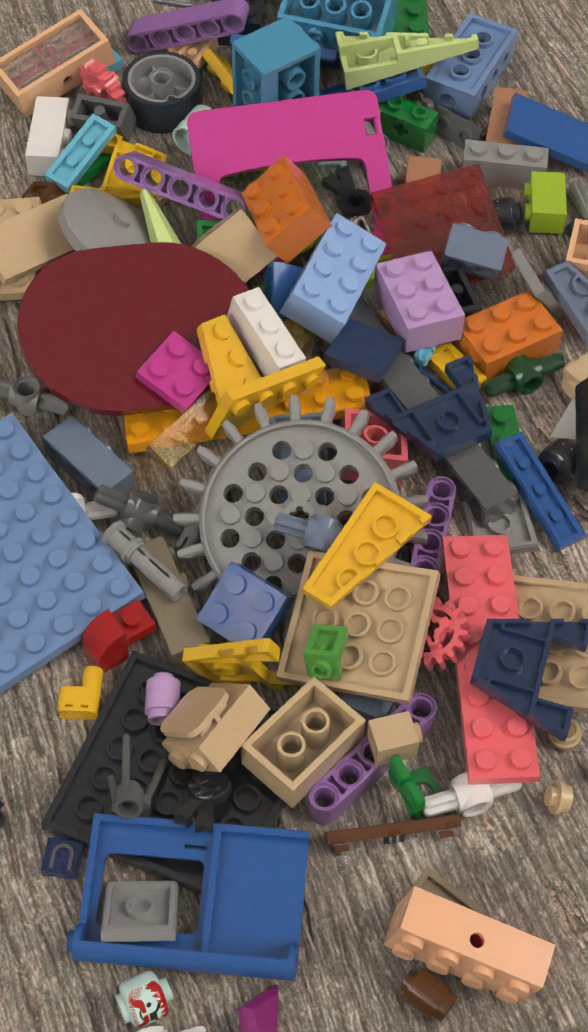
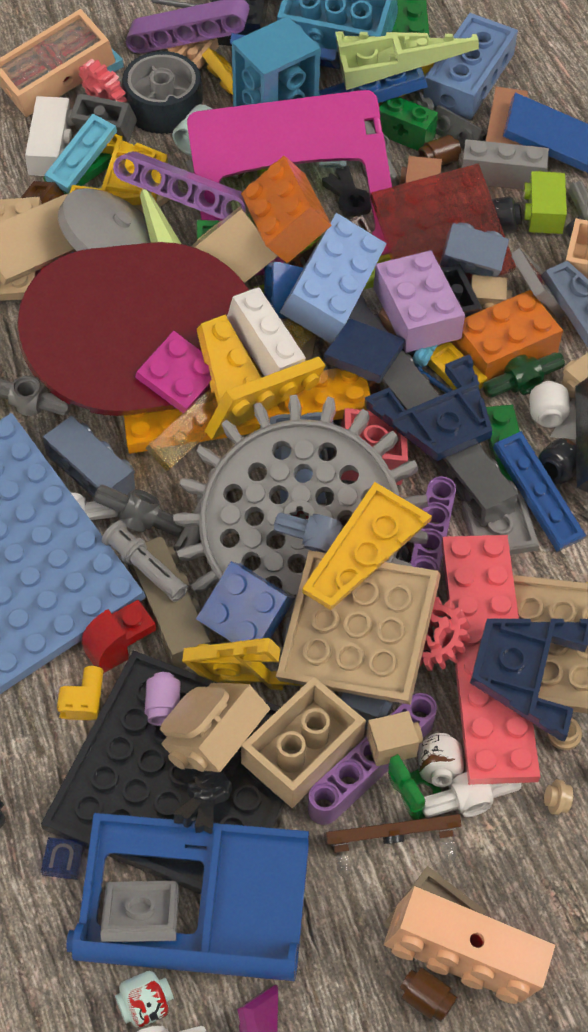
dark grey plant [108,734,168,819] -> none
bright green bracket [303,624,349,680] -> none
none -> reddish brown brick [418,135,461,167]
none -> white head [418,733,464,787]
none -> tan brick [471,275,512,311]
none -> white head [529,381,570,428]

